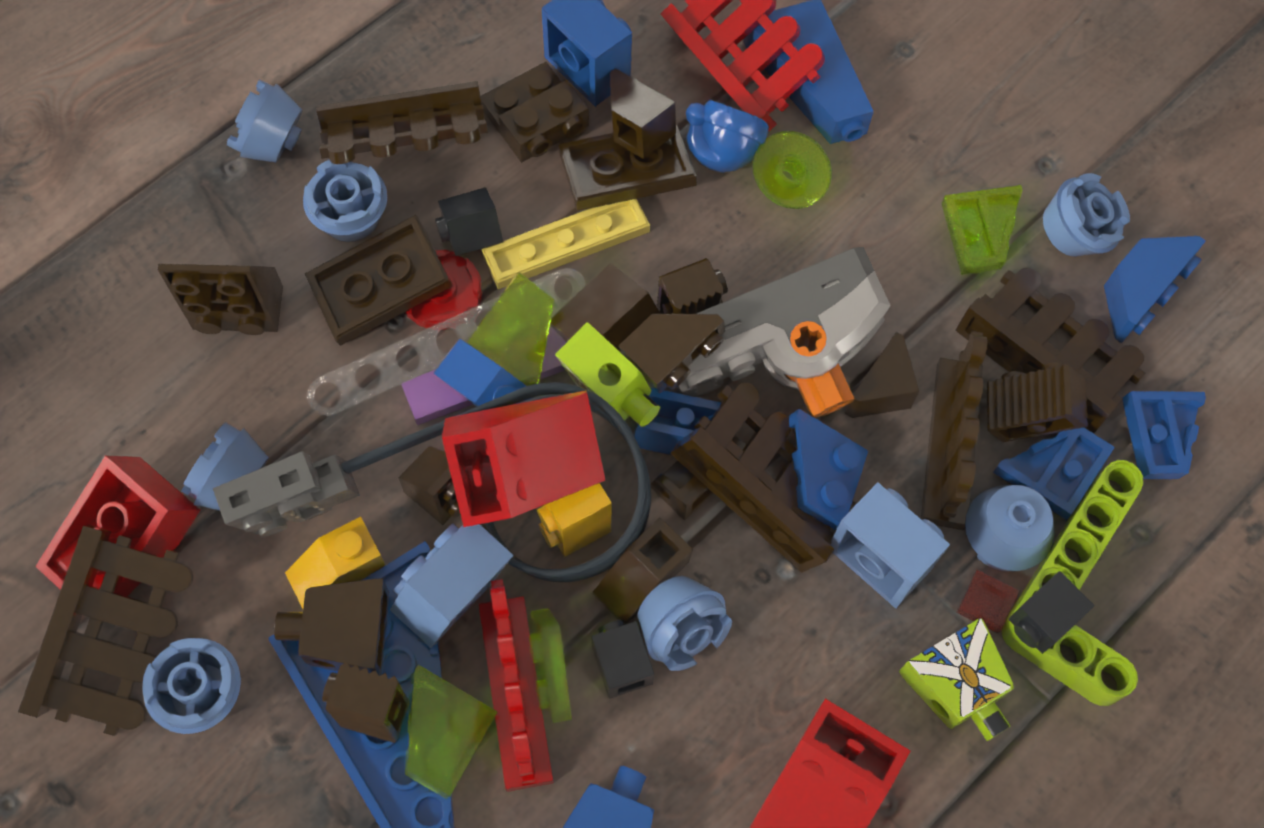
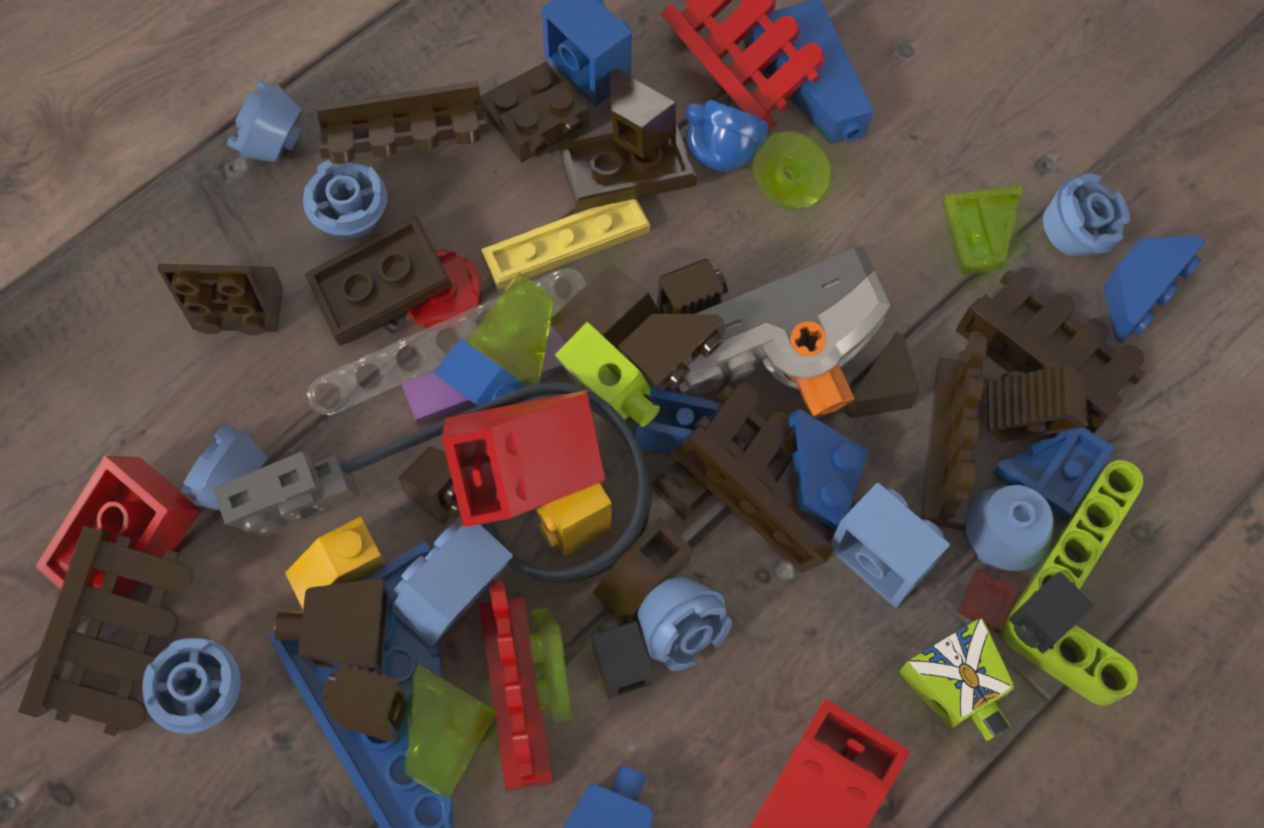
black brick [435,187,503,256] -> none
blue wing [1122,391,1206,479] -> none

